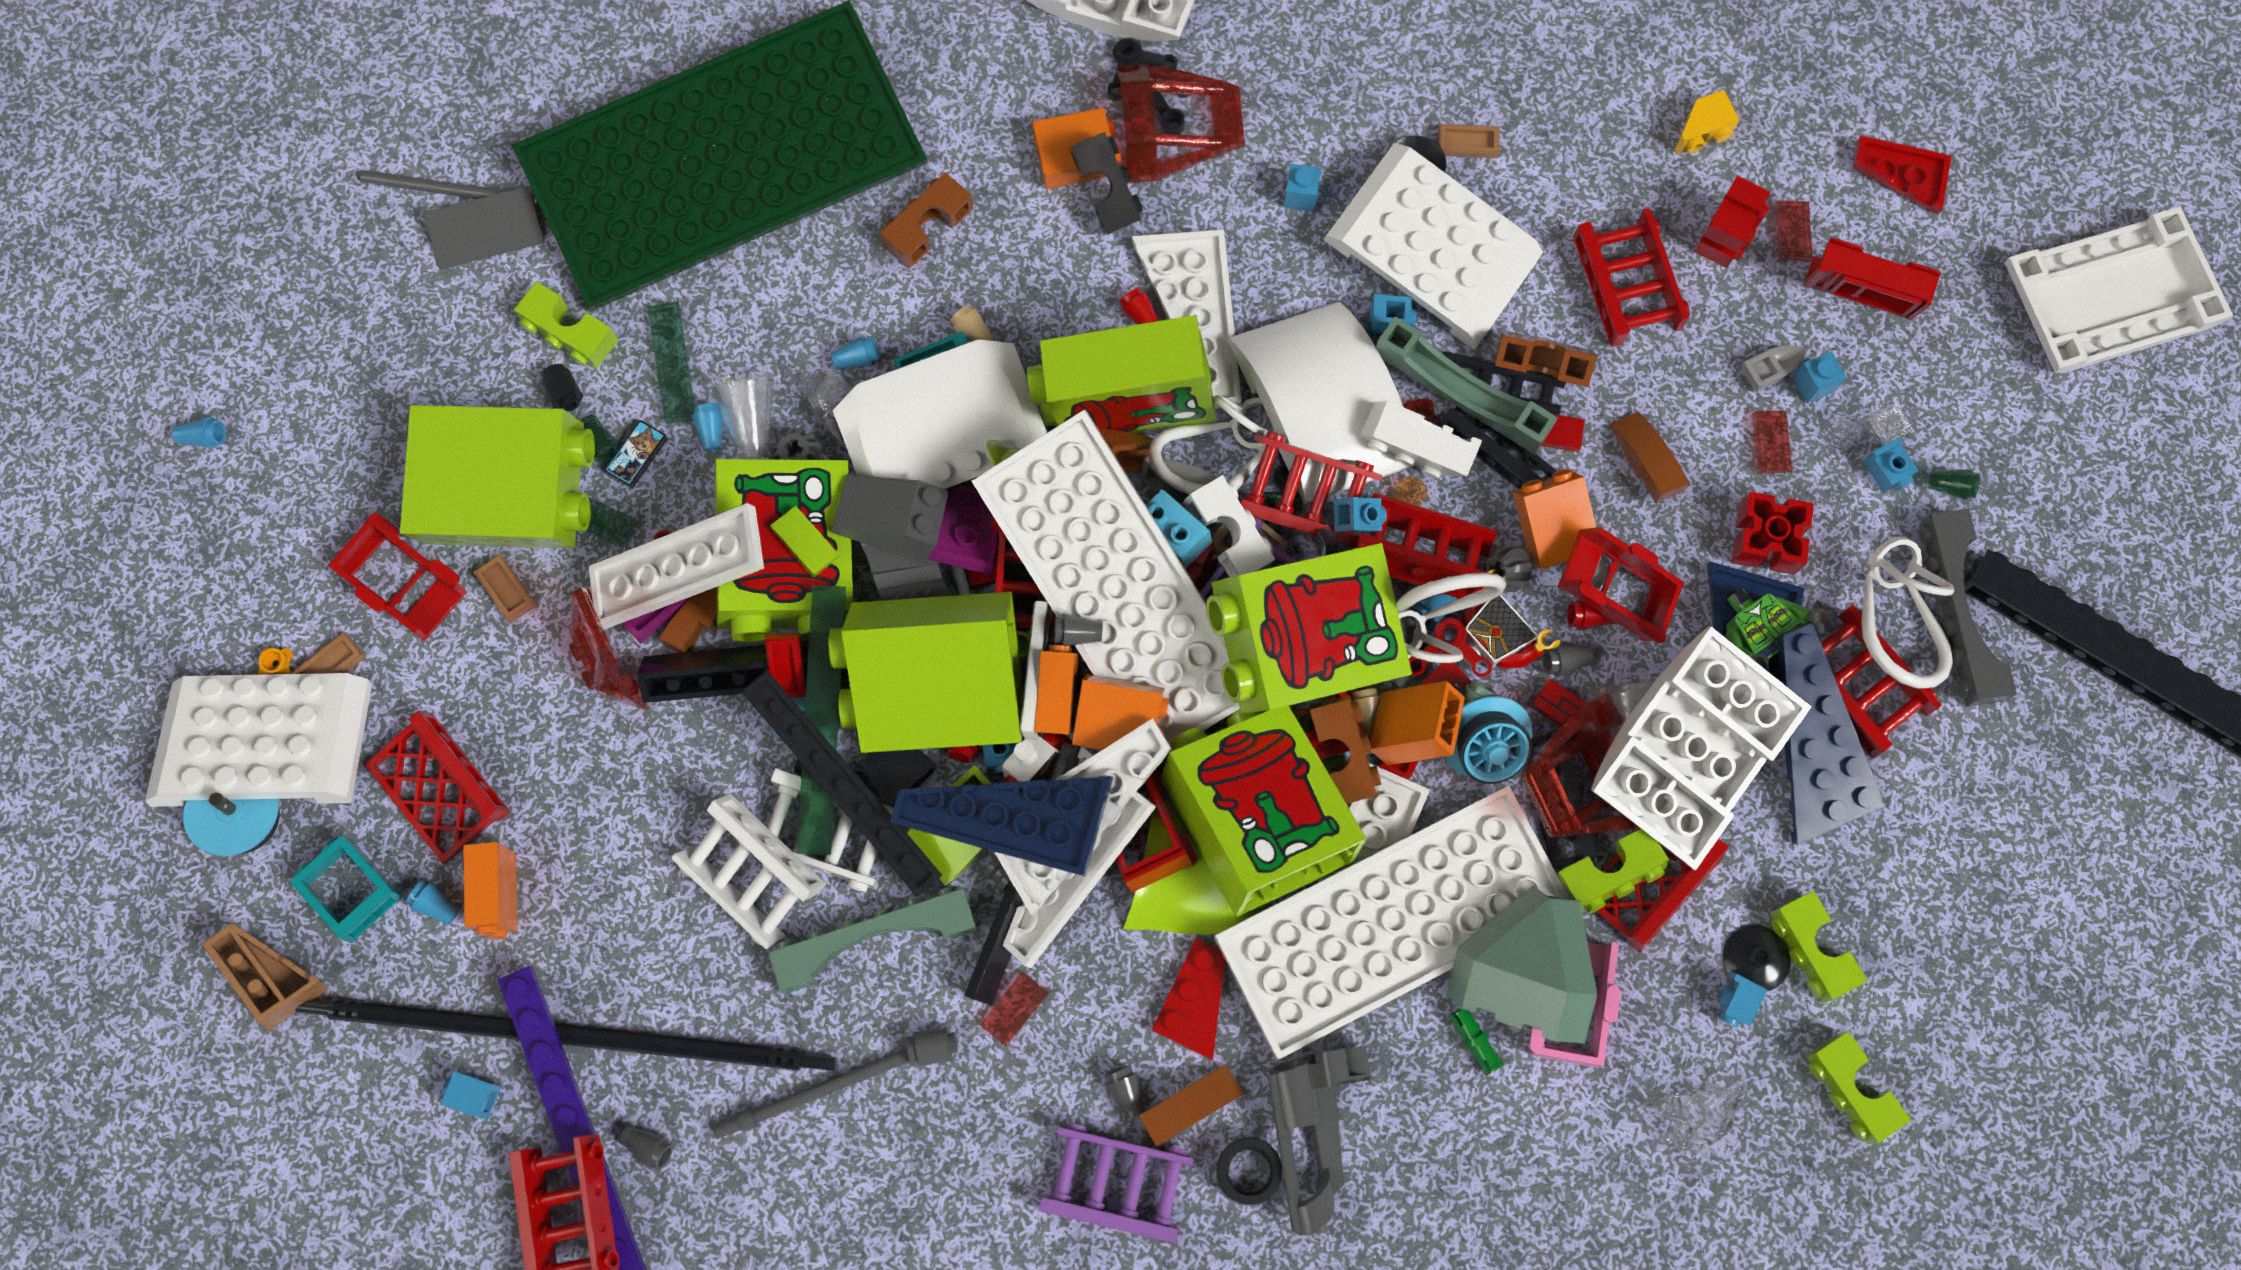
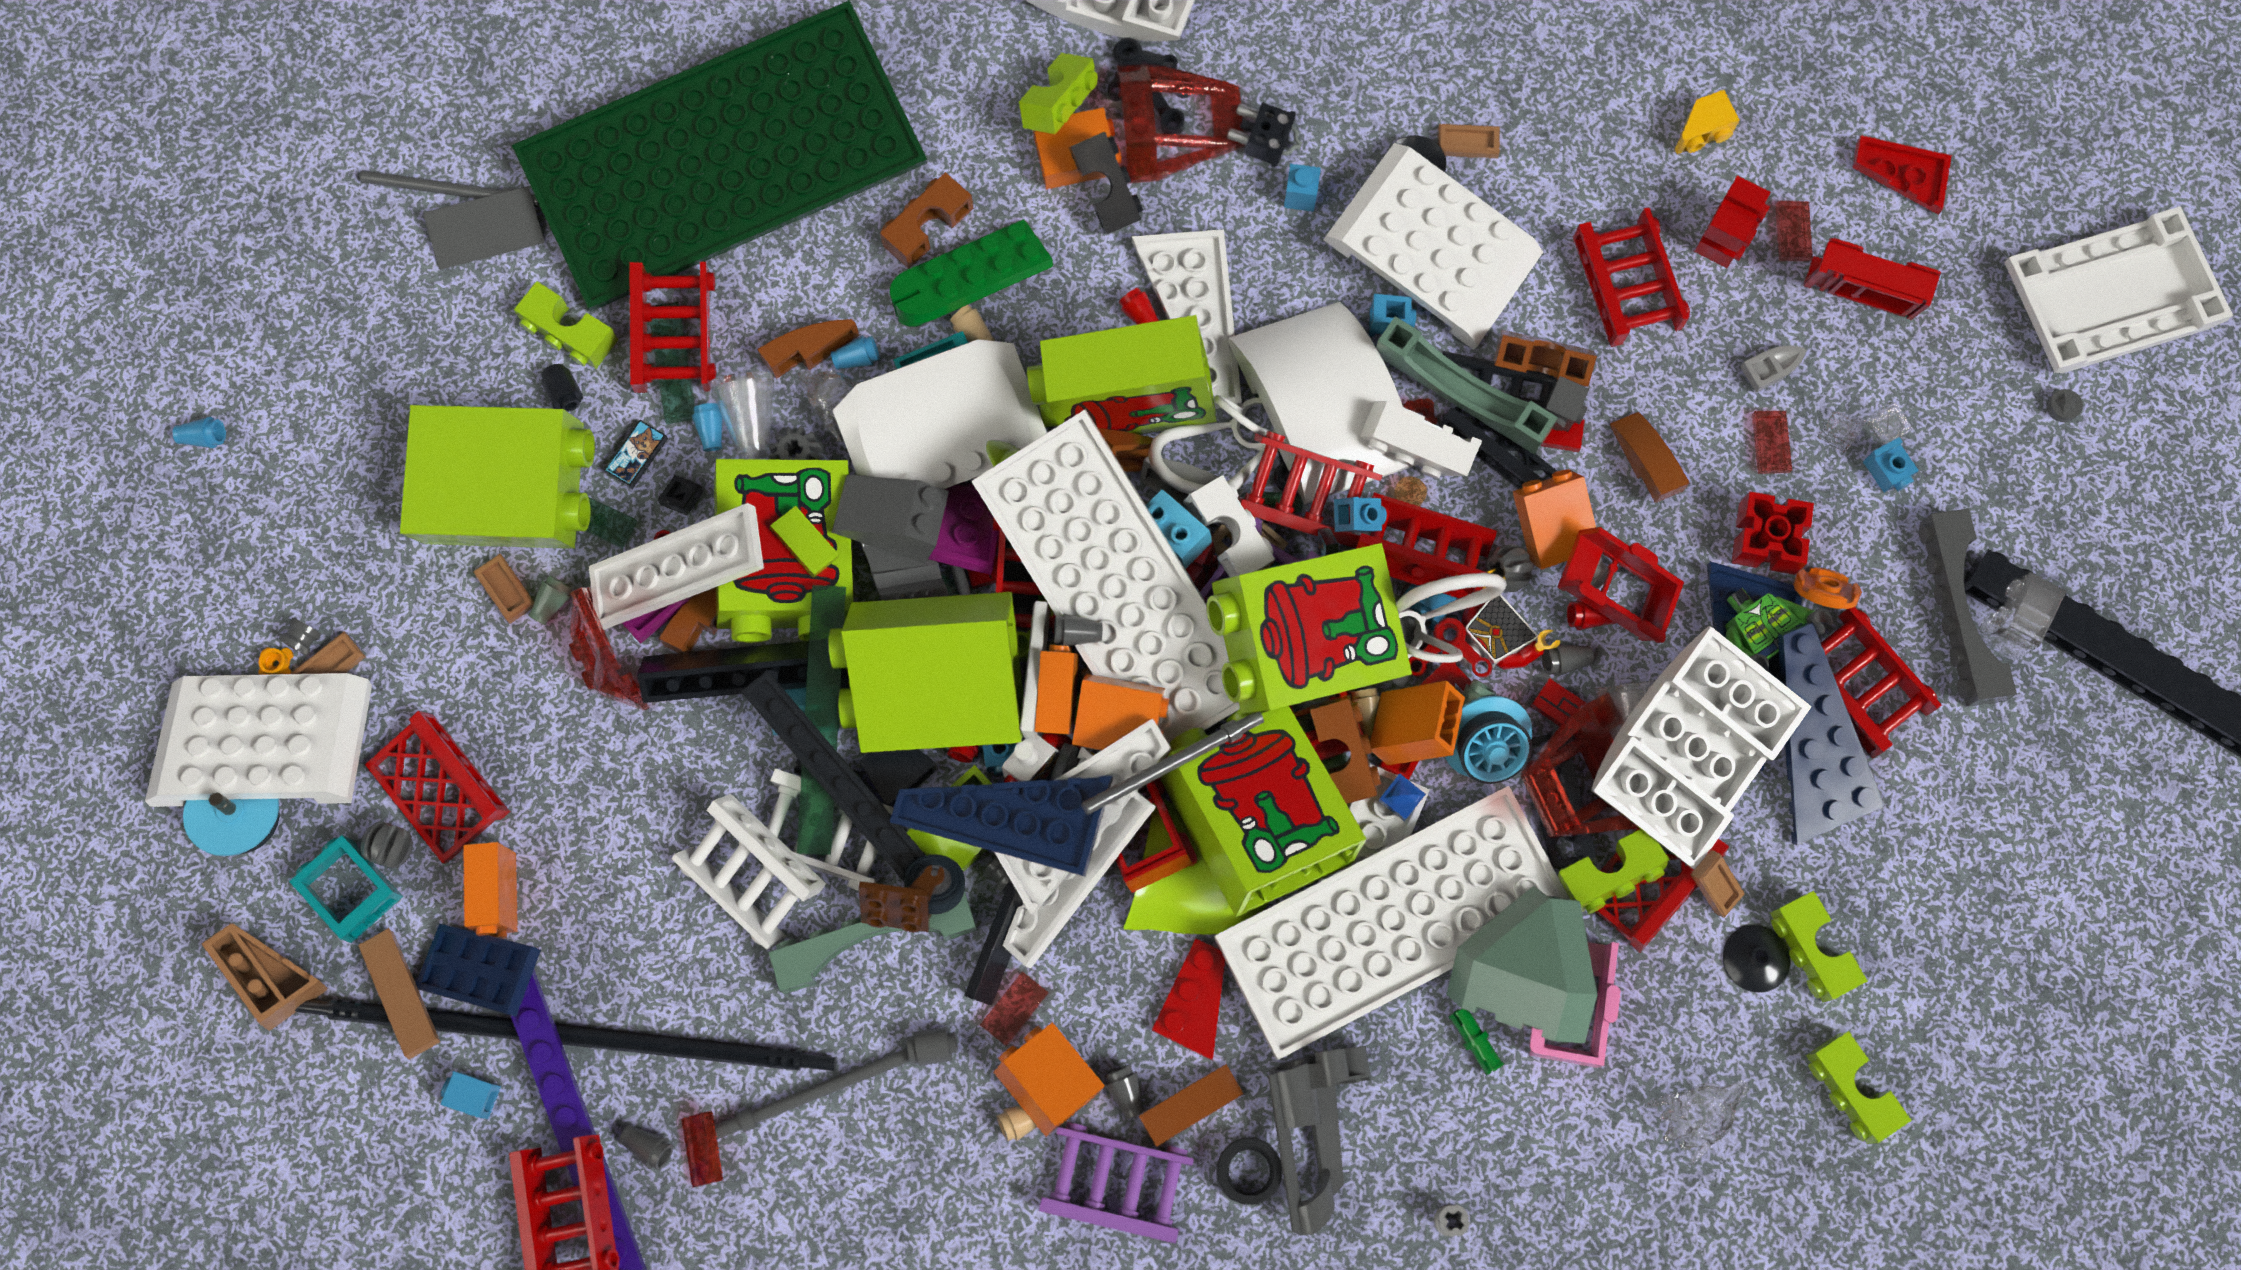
red piece [327,513,467,641] -> none
dark azure cone [406,880,460,926] -> none
clear green cone [581,415,618,463] -> none
red tile [765,632,807,698] -> none
dark azure brick [1718,971,1768,1028] -> none
dark azure brick [1793,351,1847,403] -> none
white animal [1861,537,1955,689] -> none
clear green cone [1928,469,1980,500] -> none
none -> dark grey wheel [278,618,322,656]
none -> medium nougat tile [358,928,440,1060]
none -> dark grey piece [360,822,413,869]
none -> dark blue plate [416,923,541,1017]
none -> sand green cone [528,575,572,625]
none -> red fence [630,262,716,393]
none -> black tile [658,475,704,516]
none -> clear red tile [681,1111,723,1188]
none -> dark orange slope [757,319,860,379]
none -> reddish brown plate [859,854,965,933]
none -> green plate [890,219,1053,327]
none -> orange brick [993,1022,1105,1137]
none -> tan cone [997,1105,1037,1142]
none -> lime arch [1019,53,1098,134]
none -> dark grey bar [1081,712,1264,815]
none -> black piece [1227,102,1302,167]
none -> blue tile [1378,773,1426,821]
none -> light grey bush [1434,1204,1470,1237]
none -> dark grey brick [1544,376,1589,432]
none -> medium nougat tile [1691,850,1745,918]
none -> orange tile [1793,567,1862,609]
none -> clear brick [1979,572,2066,662]
none -> dark grey tile [2047,389,2083,422]

